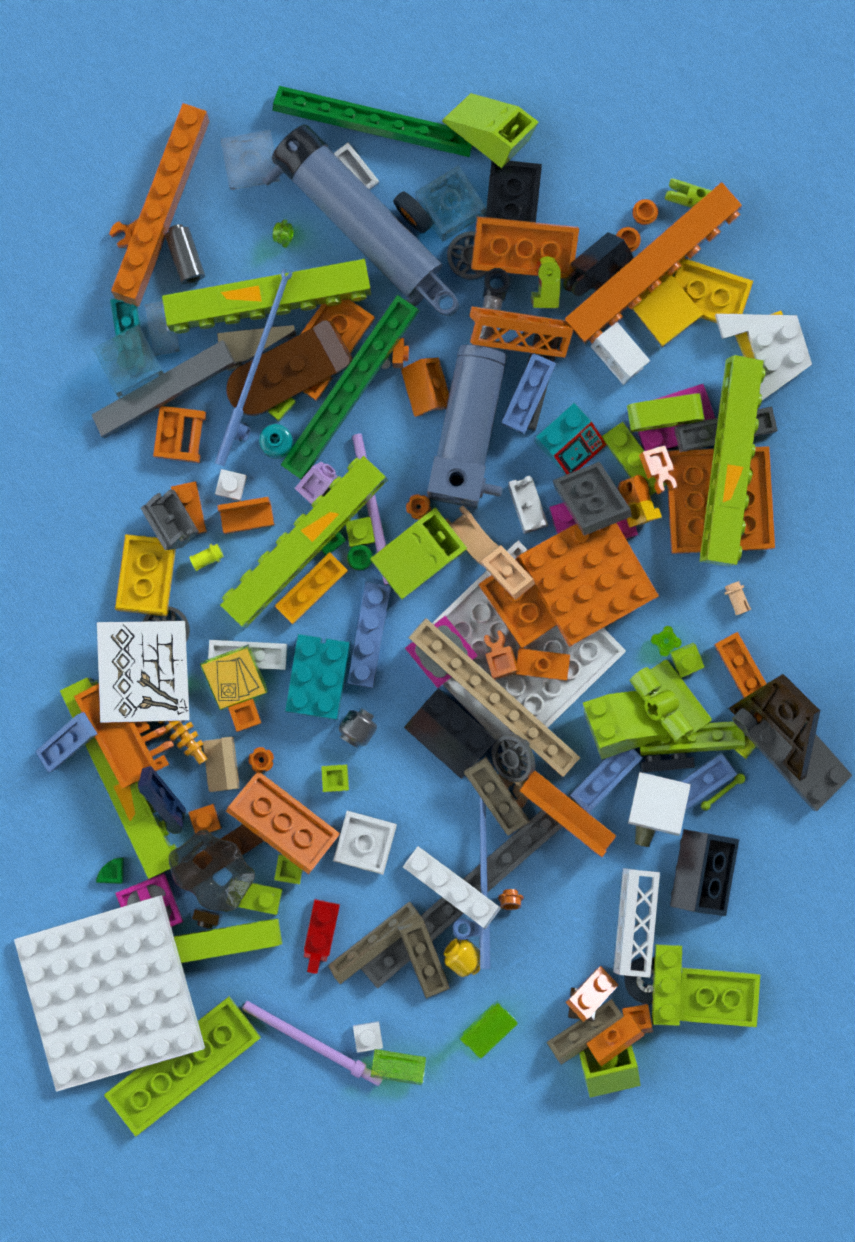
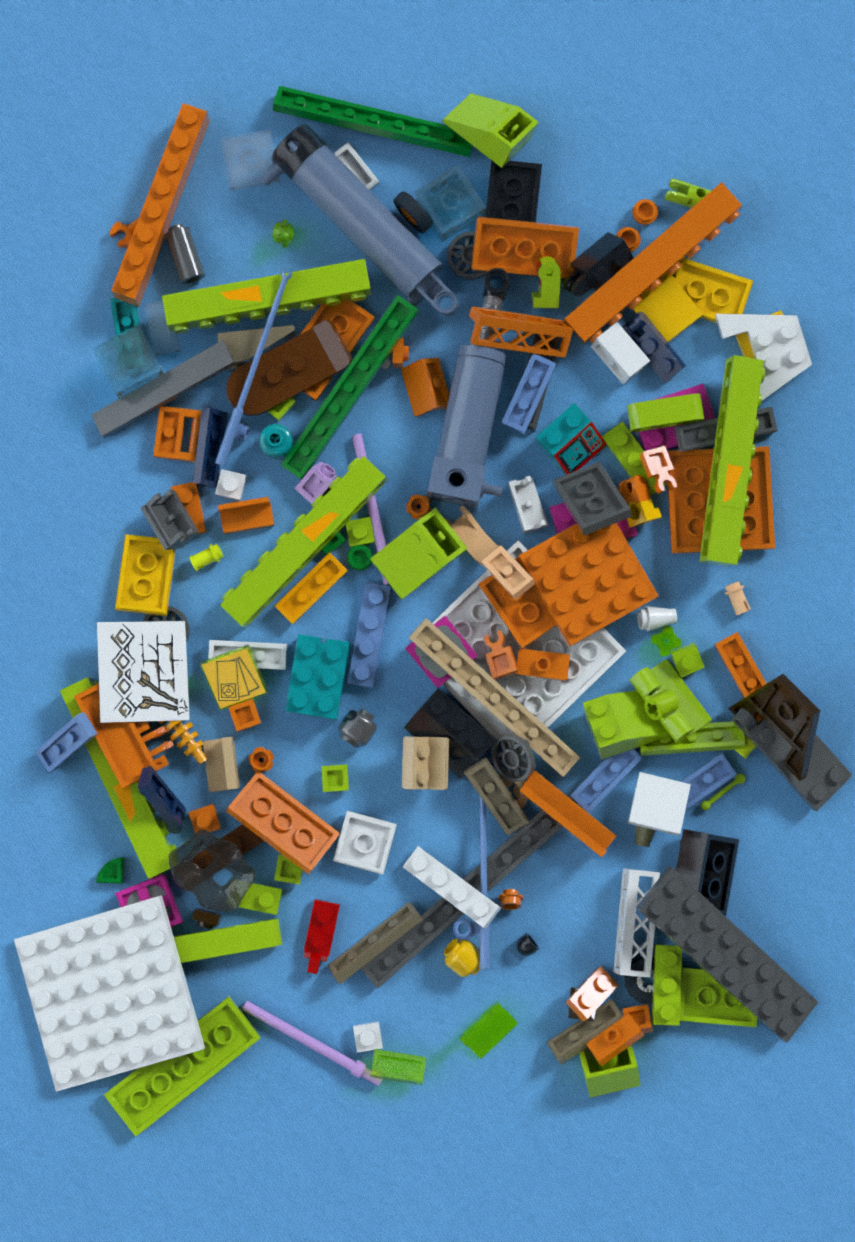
dark tan tile [398,917,450,999] -> none
black plate [639,753,695,773] -> none
none -> dark blue plate [193,407,226,488]
none -> tan bracket [402,736,449,790]
none -> black hinge [517,933,539,956]
none -> dark blue plate [622,311,686,383]
none -> dark grey plate [636,867,818,1043]
none -> white cone [637,606,677,632]

